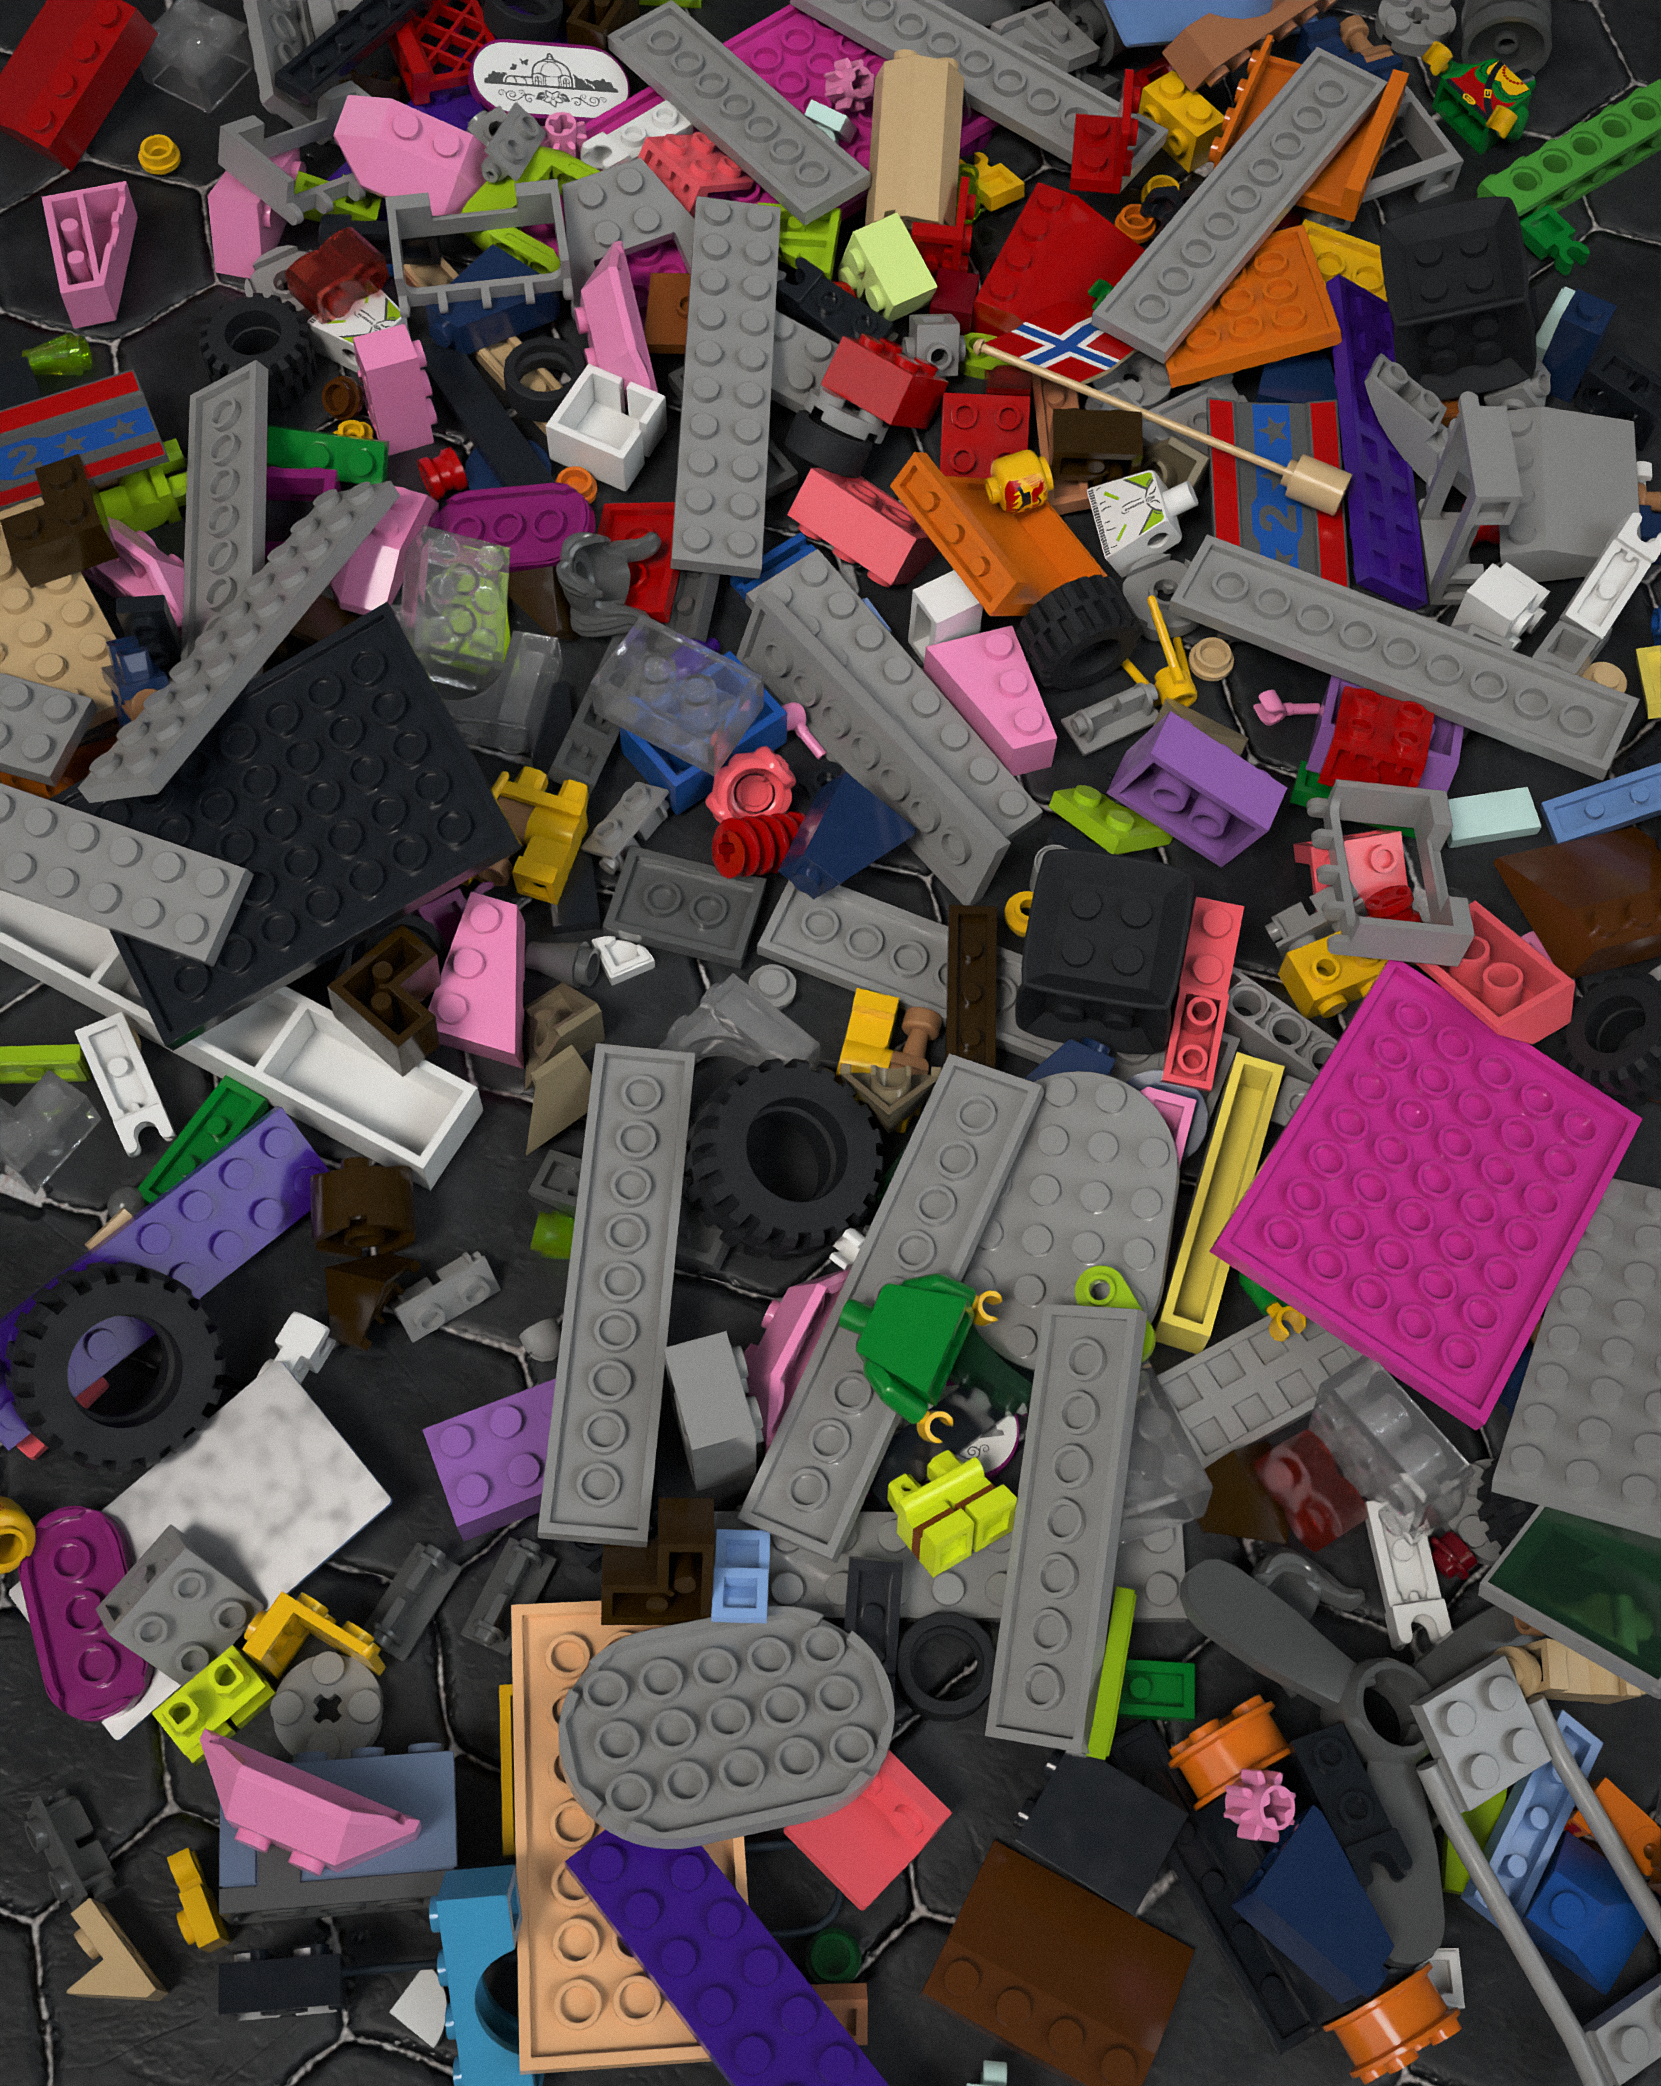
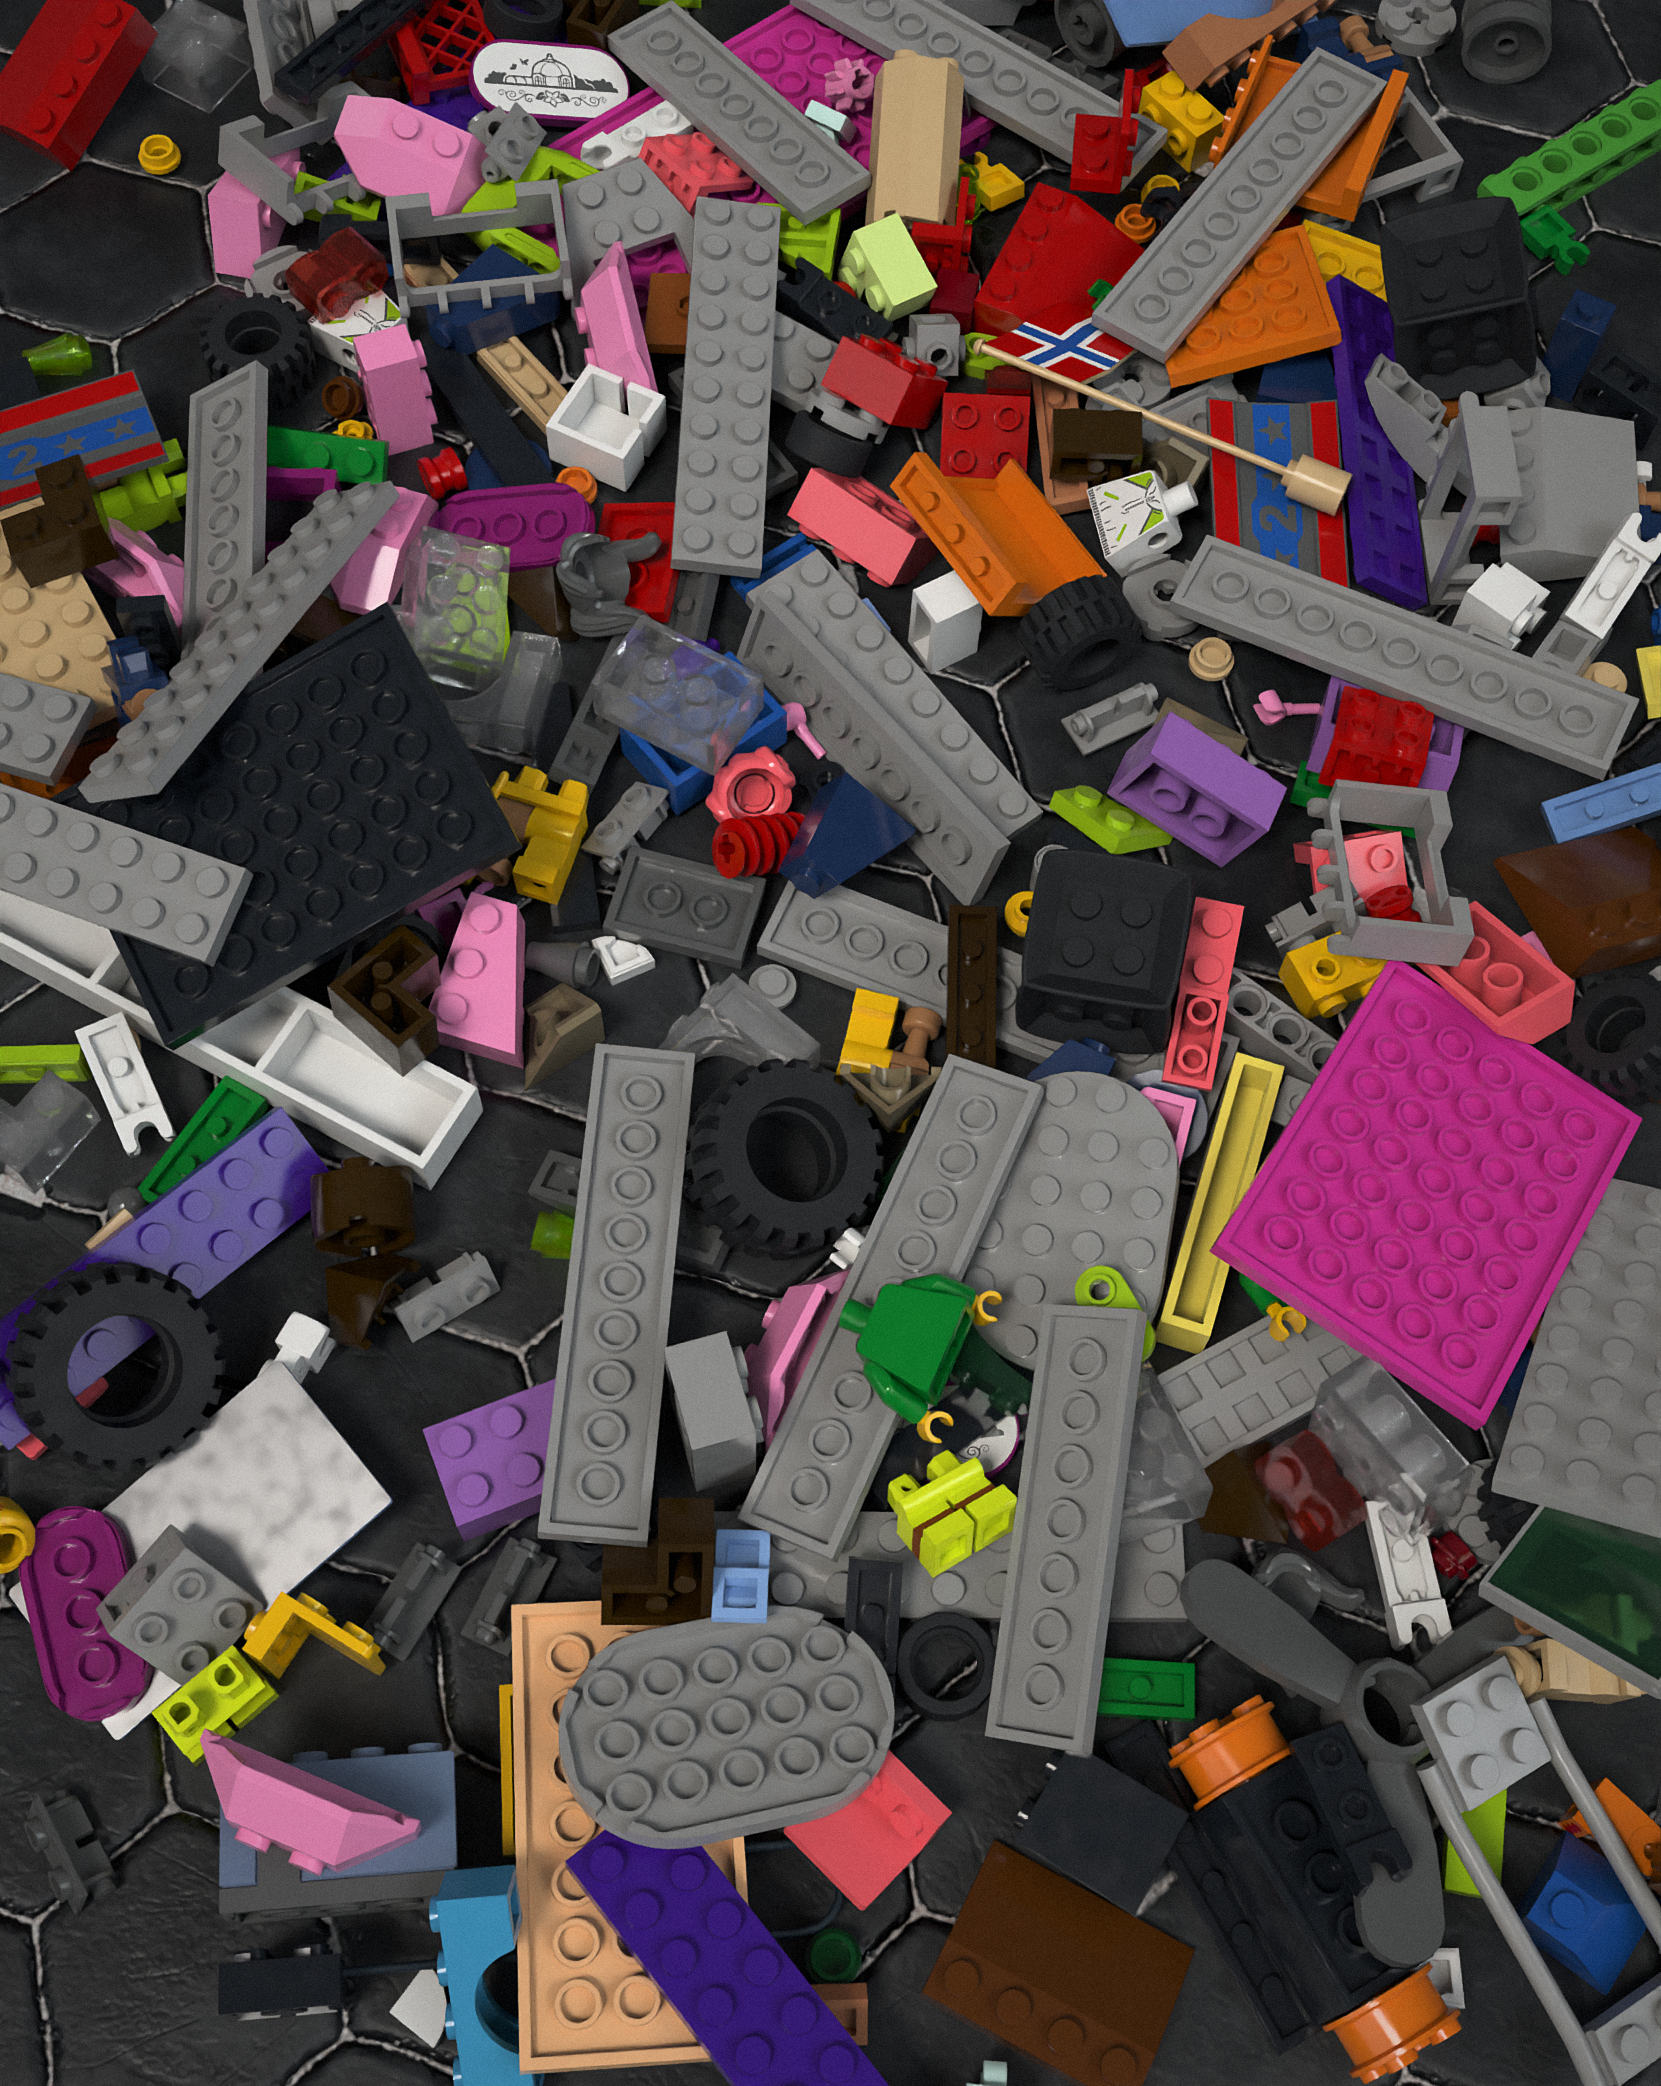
bright pink wedge [42,181,138,329] -> none
tan slope [66,1898,168,2001] -> none
yellow plate [167,1847,231,1953] -> none
light grey plate [270,1651,384,1760] -> none
black tyre [503,337,586,422] -> none
light grey hinge [519,1318,562,1362] -> none
dark tan slope [526,1044,592,1156] -> none
bright pink gear [540,112,587,159] -> none
bright pink wedge [923,625,1057,776] -> none
yellow head [984,450,1054,514] -> none
light grey wing [990,1,1100,73] -> none
lime tile [1086,1586,1137,1760] -> none
yellow plant [1121,595,1197,707] -> none
bright pink gear [1223,1768,1296,1843] -> none
dark blue slope [1231,1805,1395,2004] -> none
torso [1421,41,1536,155] -> none
light aqua tile [1446,787,1541,848] -> none
medium blue plate [1460,1709,1603,1930] -> none
light aqua tile [1536,287,1575,362] -> none

